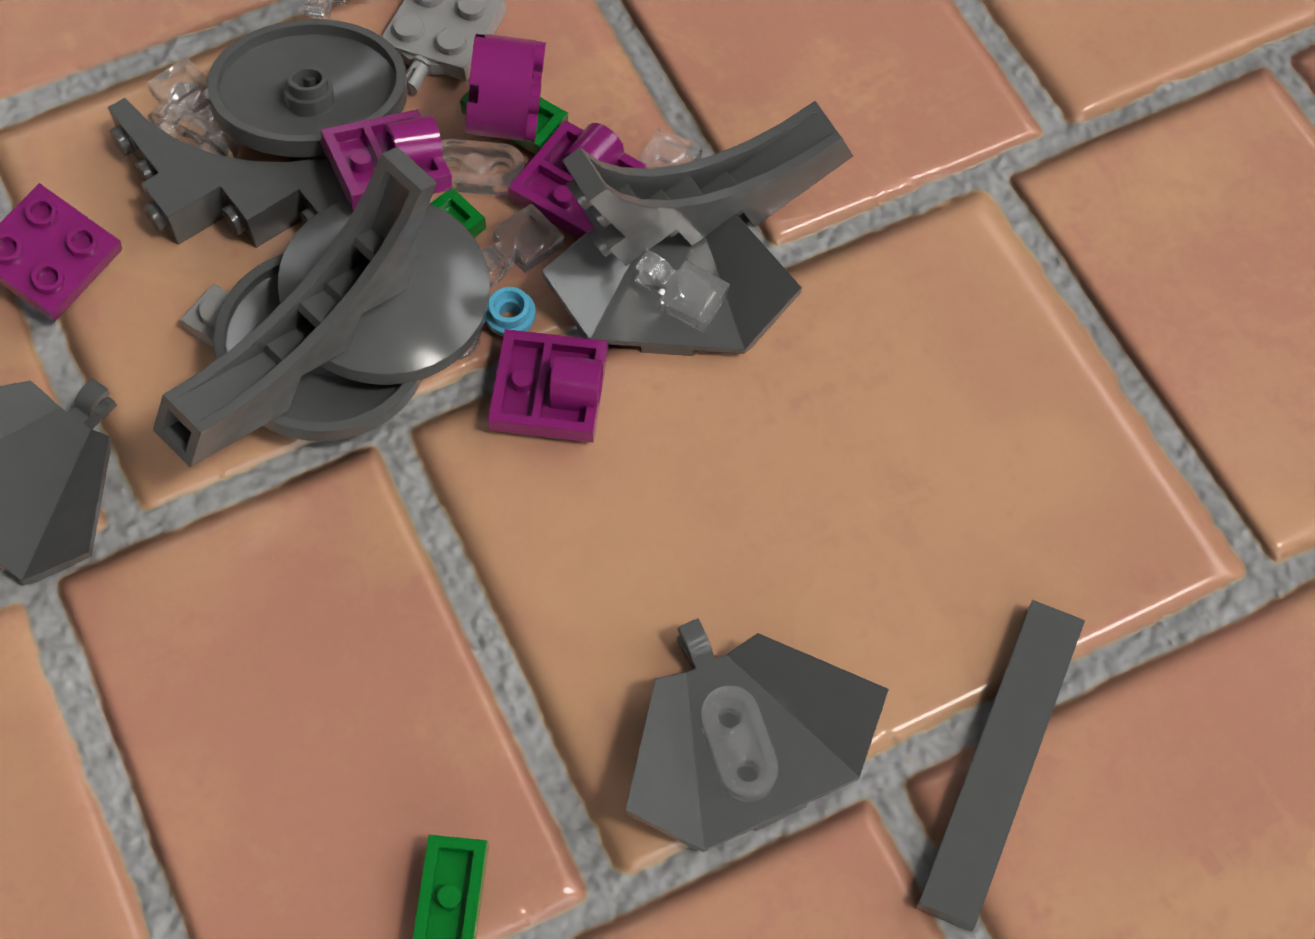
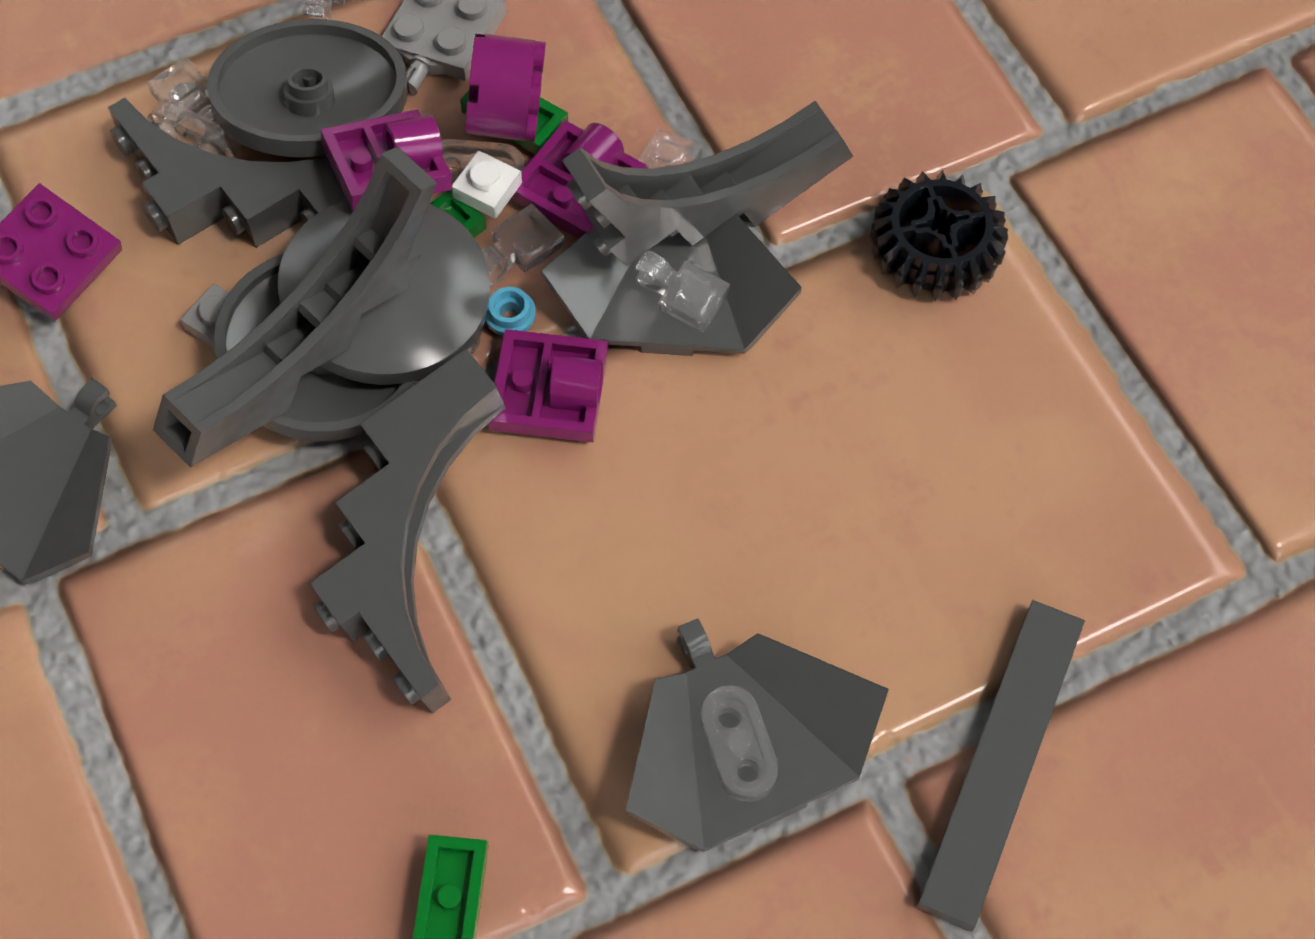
none -> dark grey arch [310,349,506,713]
none -> white plate [452,150,522,219]
none -> black gear [870,170,1008,301]

